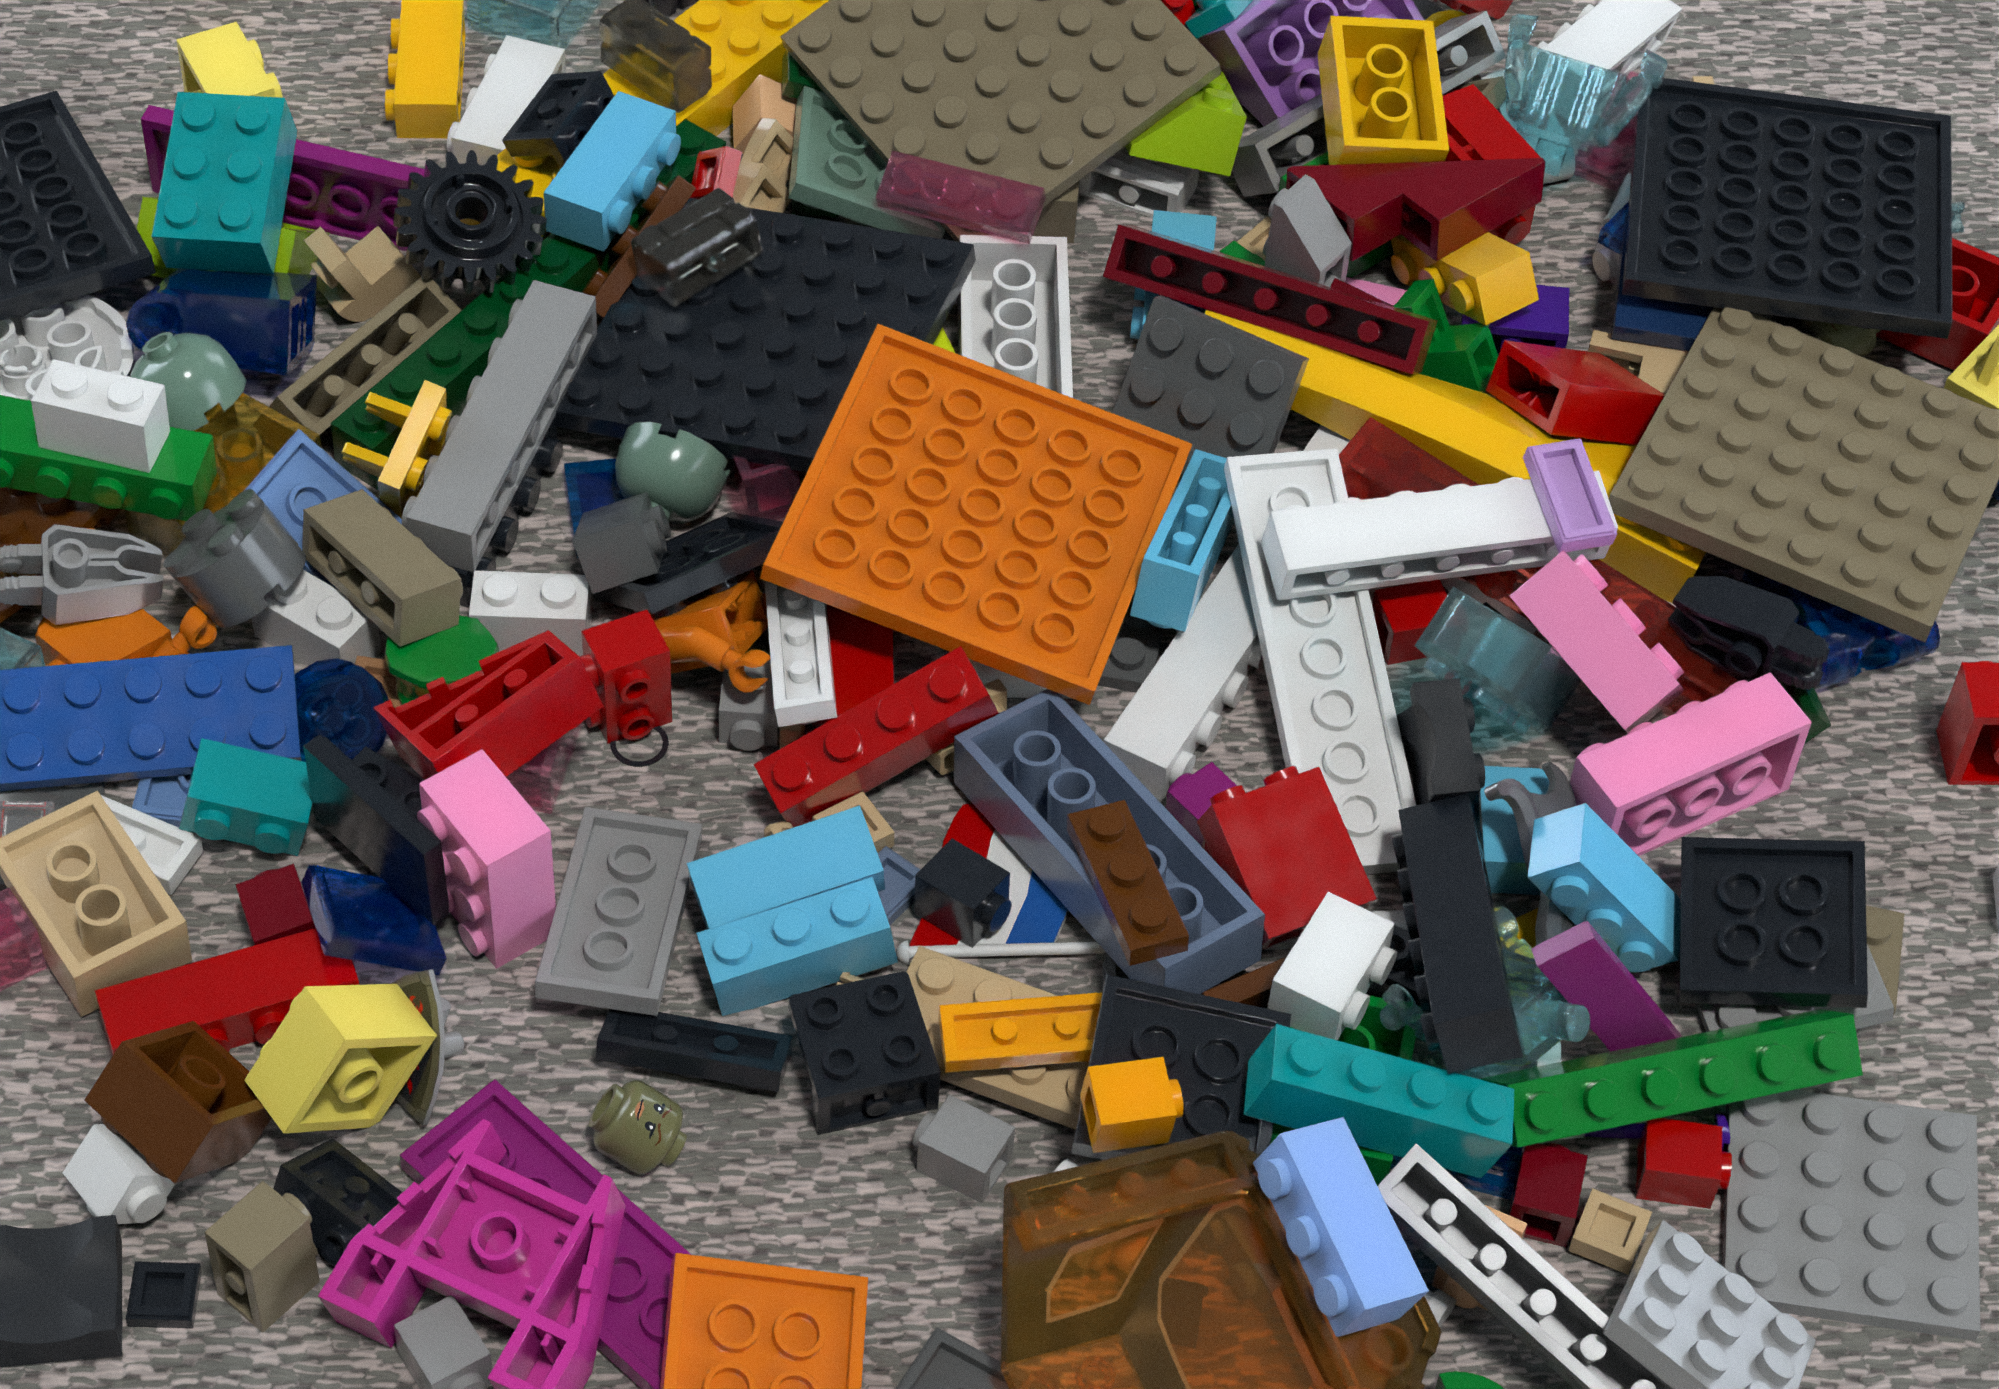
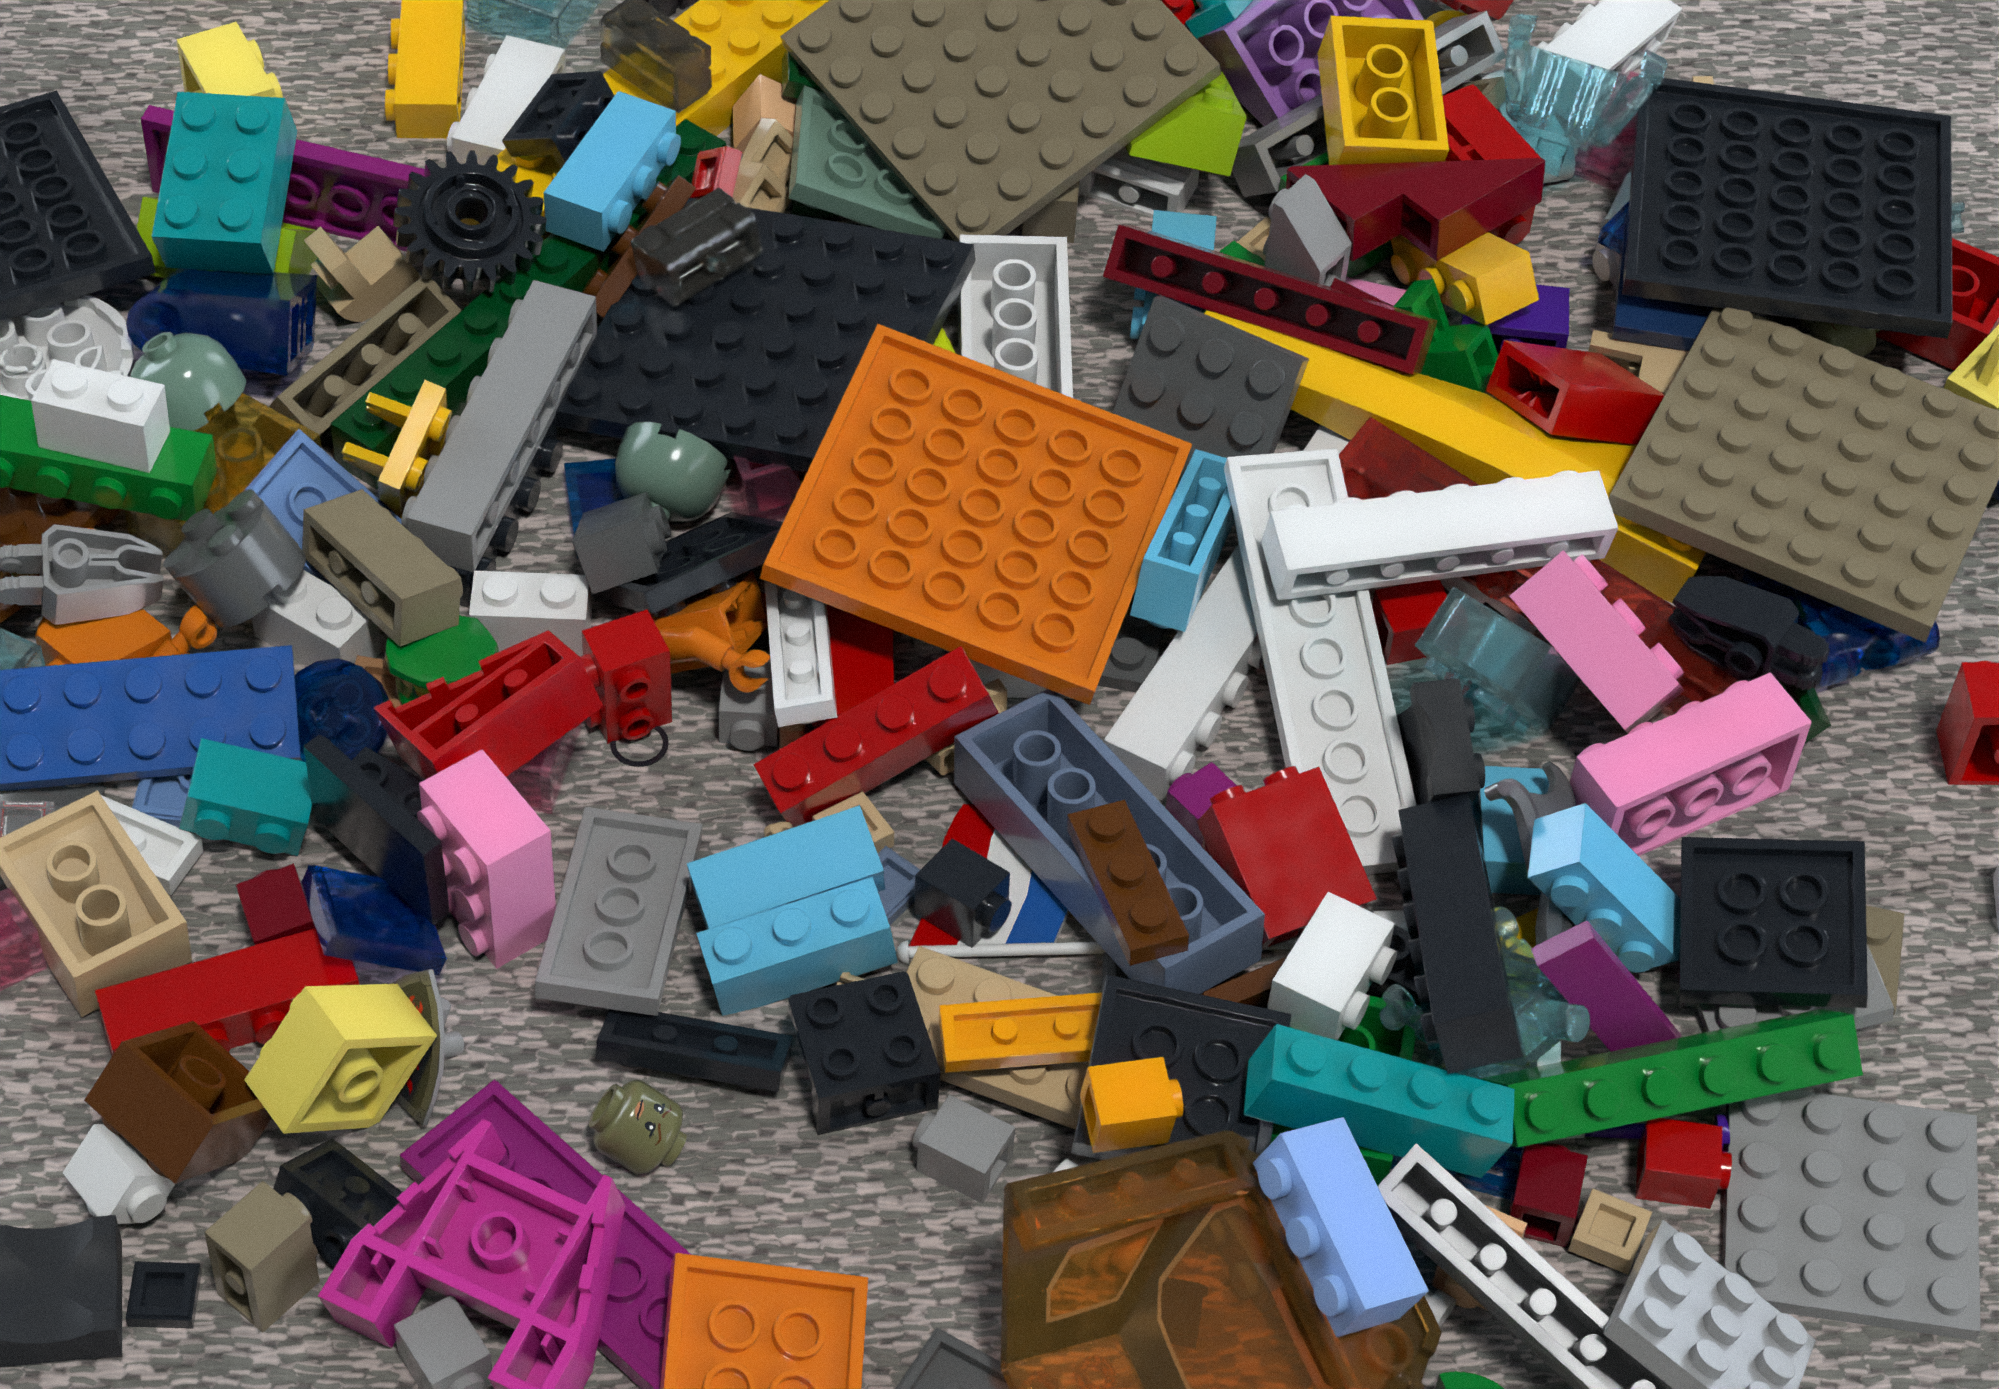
clear pink plate [876,151,1046,244] -> none
lavender tile [1523,438,1617,553] -> none

